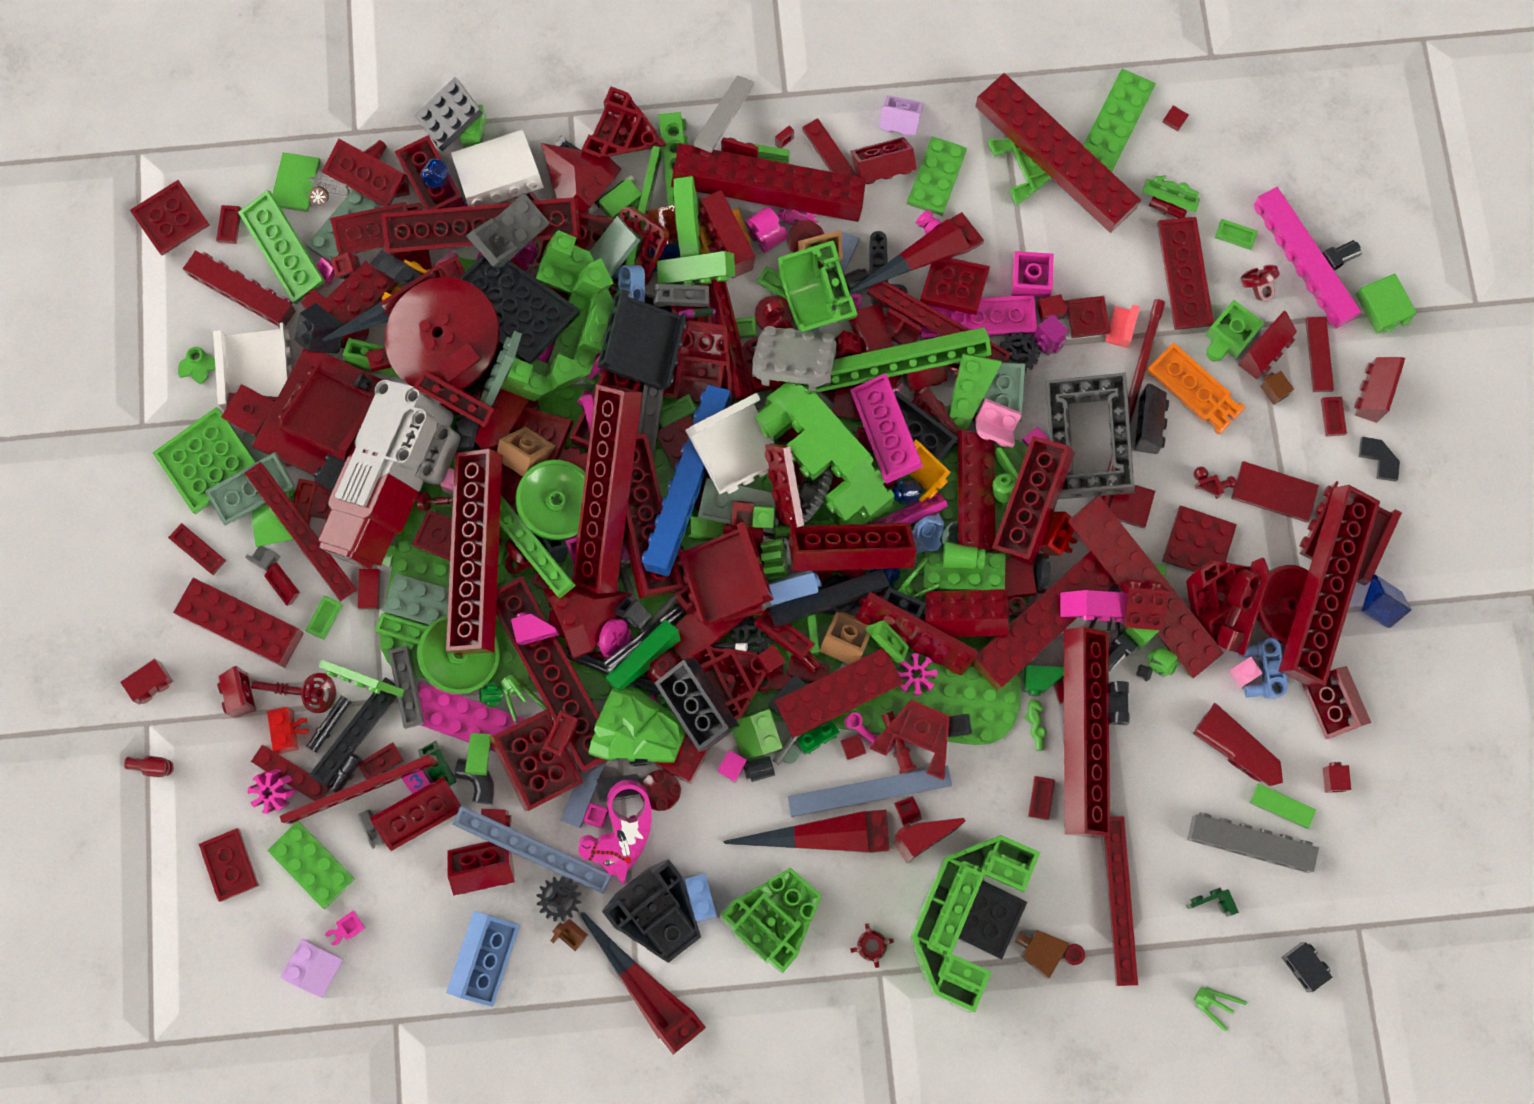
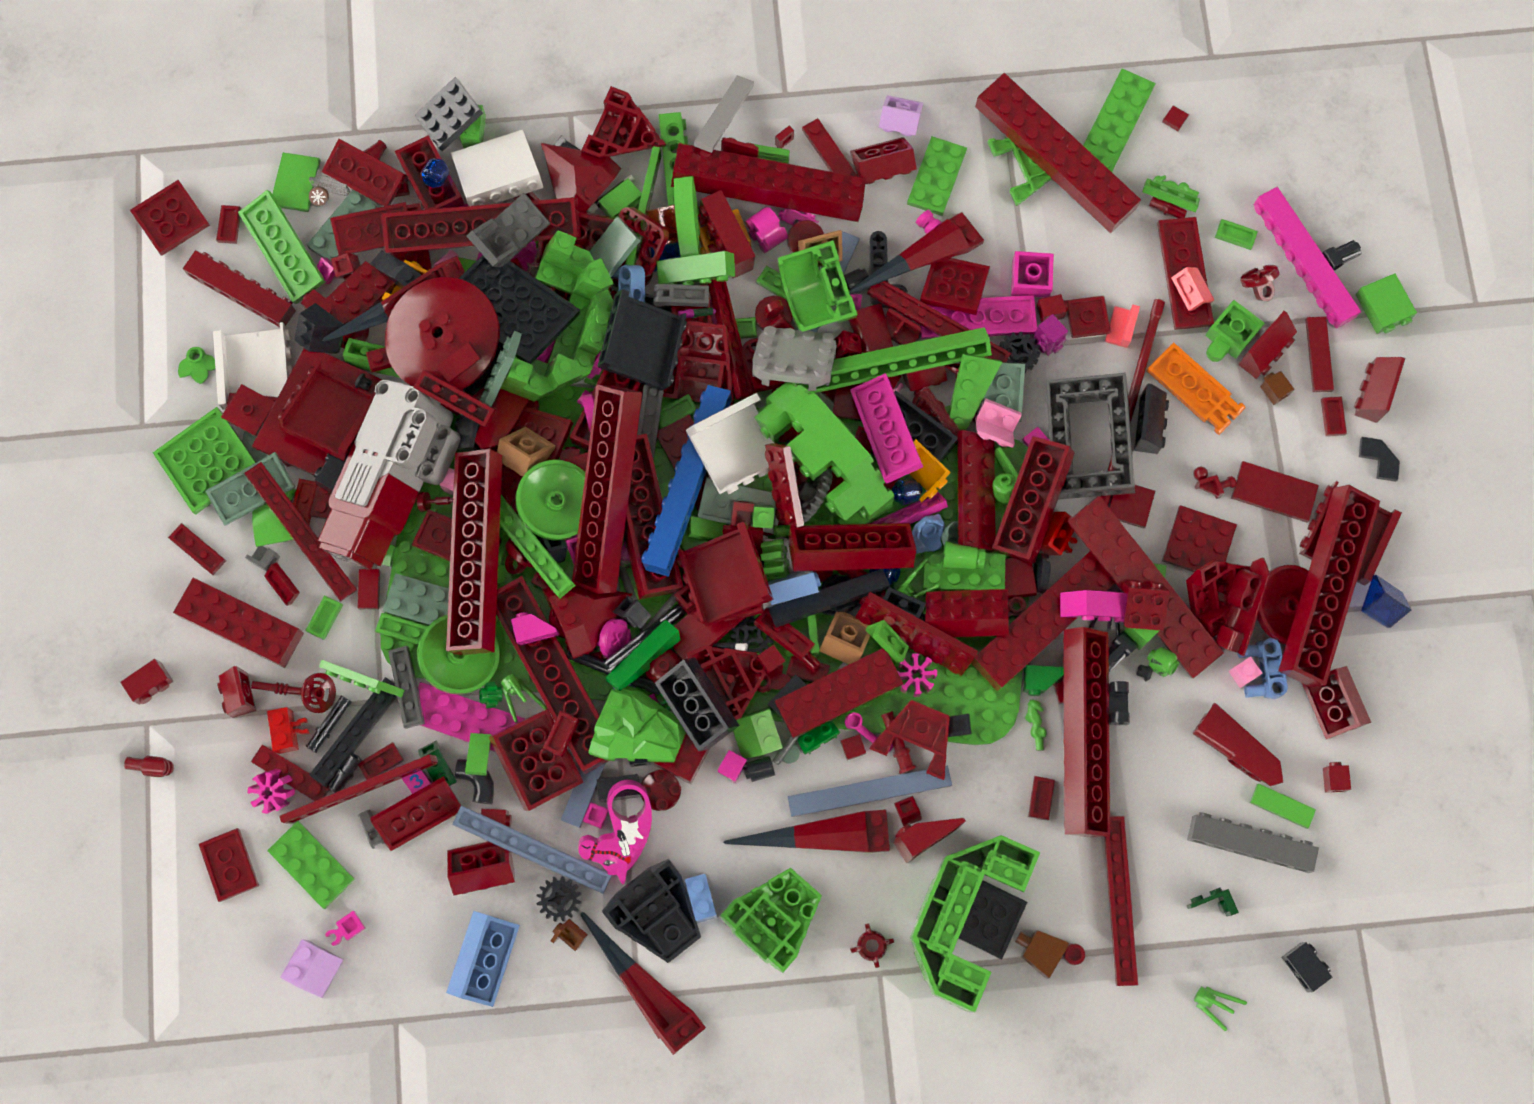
none -> coral panel [1172,267,1214,311]

